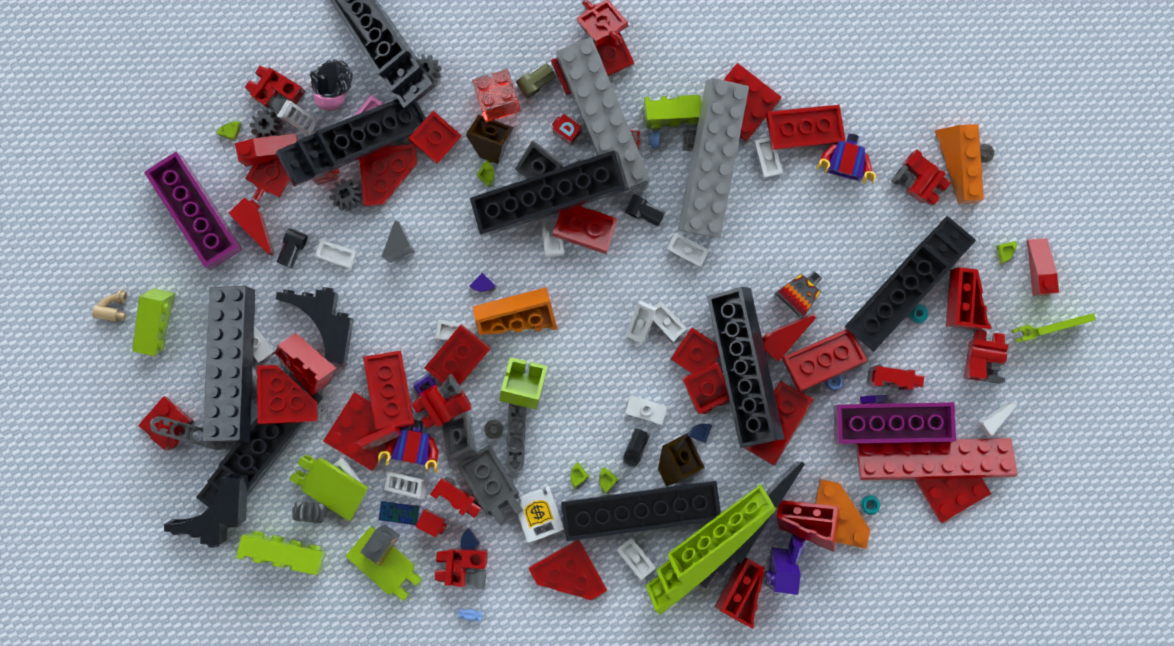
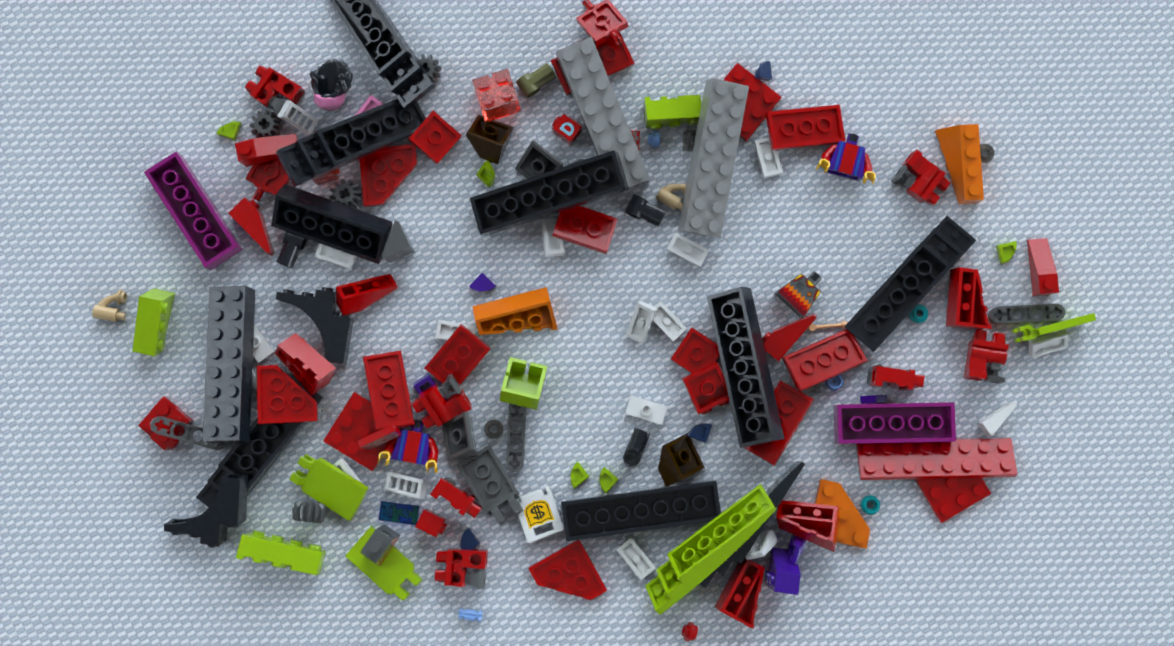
none -> black brick [271,184,393,264]
none -> red slope [336,273,397,316]
none -> tan plant [655,184,686,211]
none -> red plate [682,622,698,642]
none -> white slope [745,530,778,560]
none -> dark blue tile [755,61,772,81]
none -> light nougat hinge [808,321,847,331]
none -> dark grey beam [988,304,1065,324]
none -> white plate [1029,329,1068,358]

